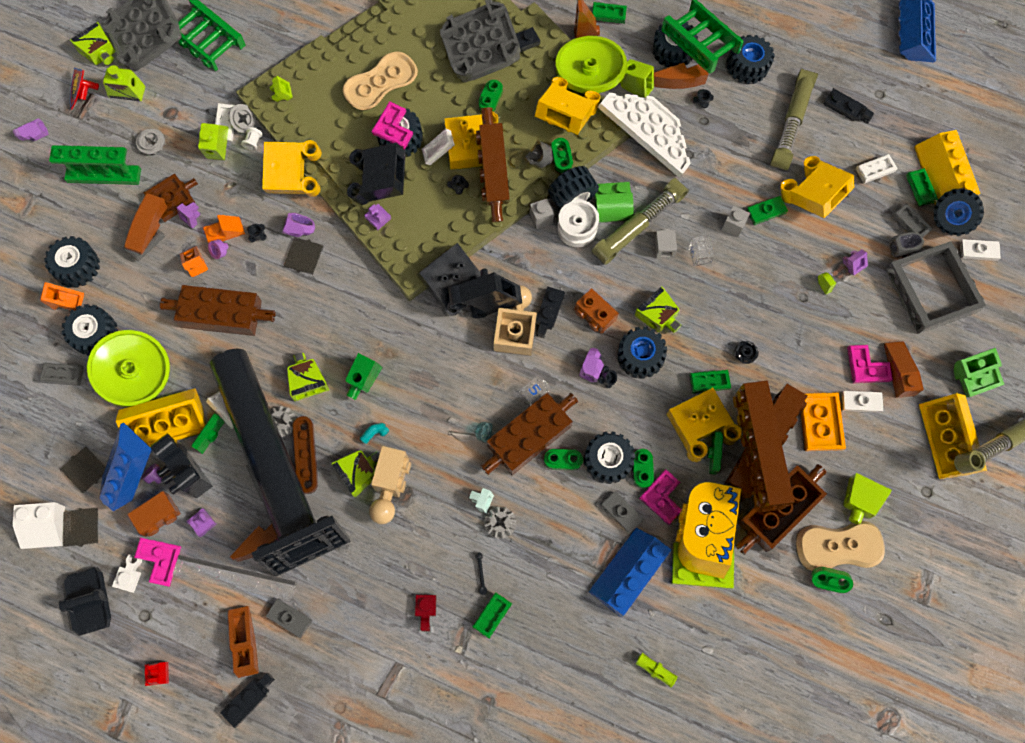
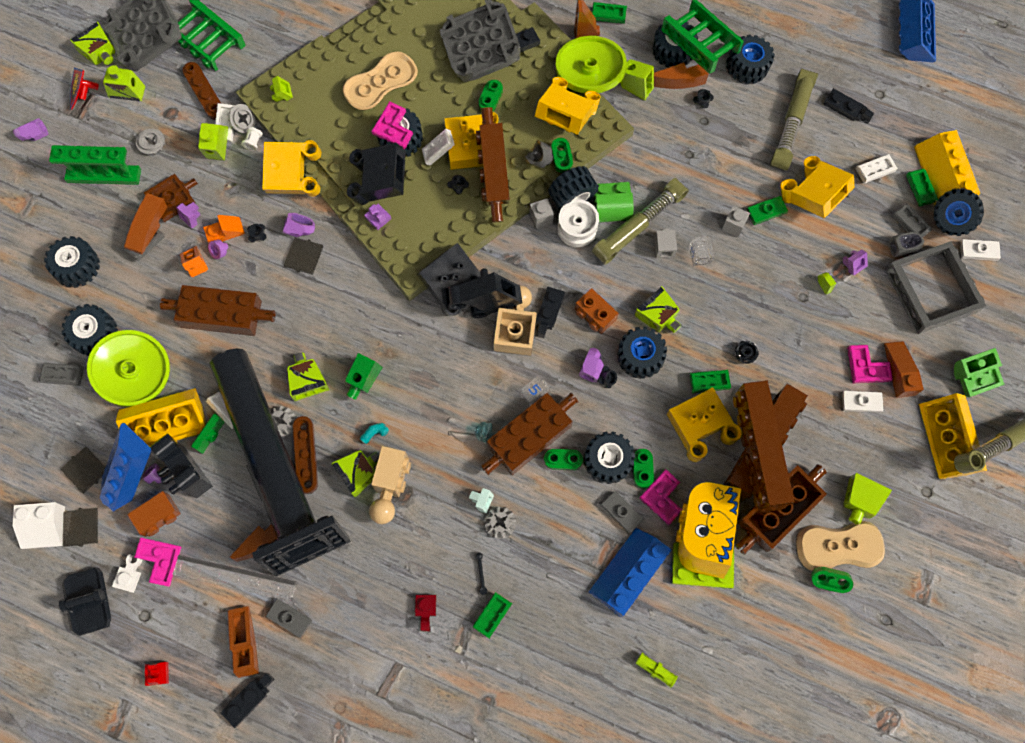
orange slope [40,282,84,311] -> none
medium lavender tile [187,508,217,537] -> none
white plate [598,93,691,177] -> none
green plate [707,432,723,475] -> none
light orange tile [801,393,846,451] -> none
none -> reddish brown plate [182,62,222,120]

